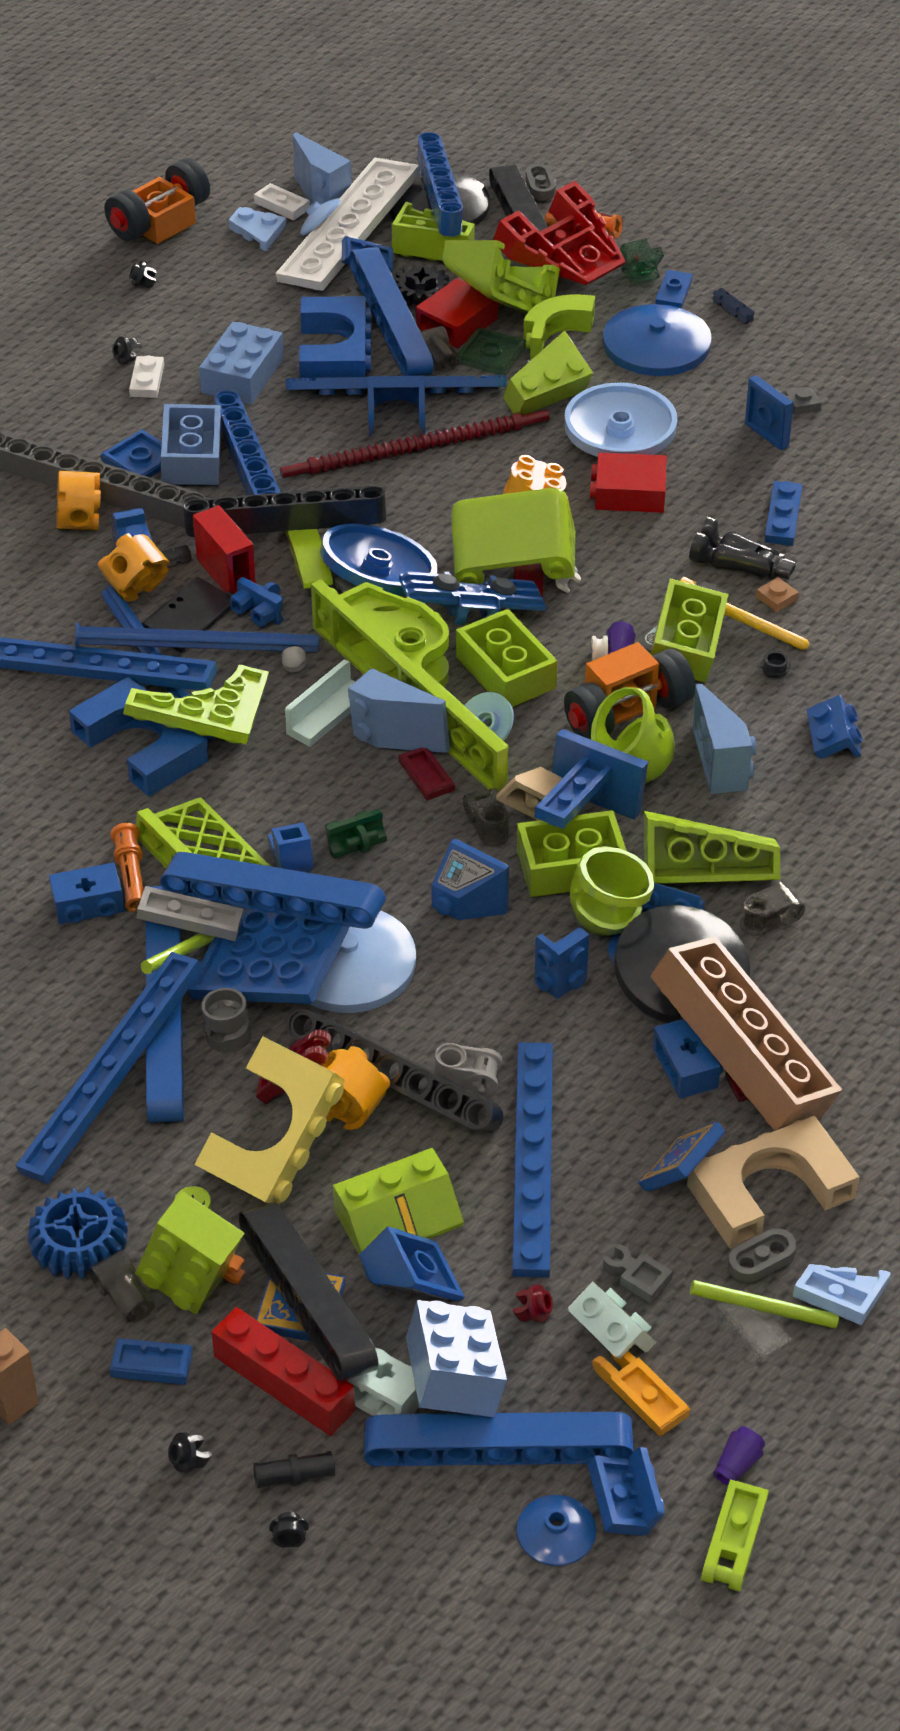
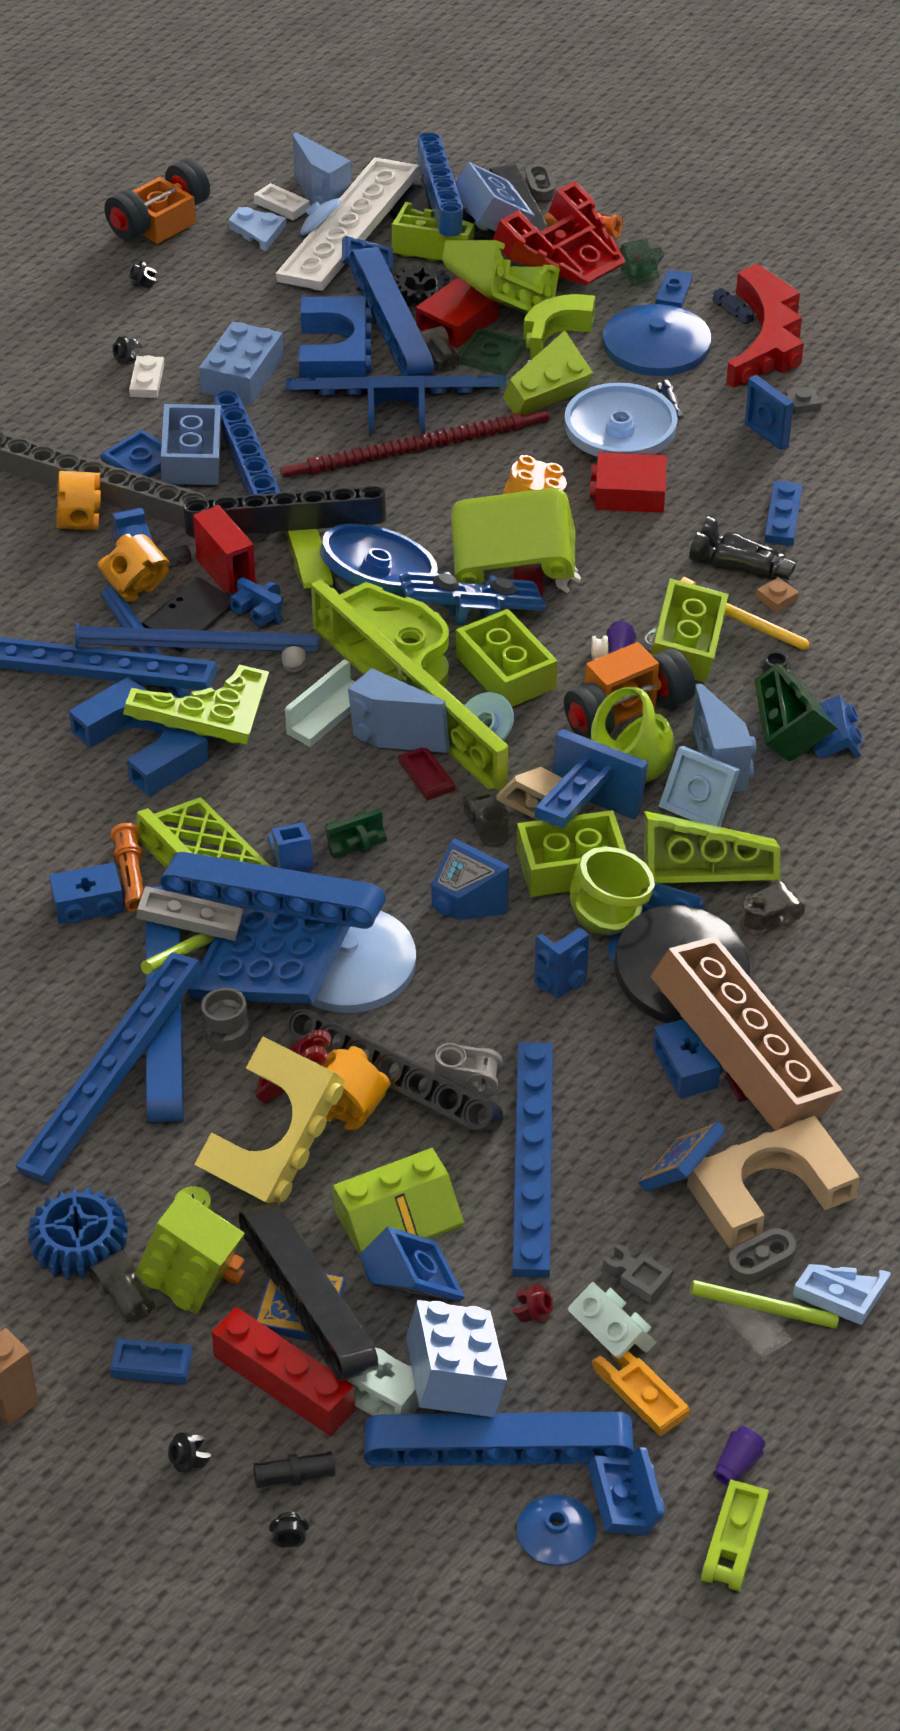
none -> medium blue brick [455,162,535,232]
none -> axle [656,380,682,420]
none -> light blue plate [659,746,740,827]
none -> red arch [726,263,804,388]
none -> dark green wedge [754,663,838,761]

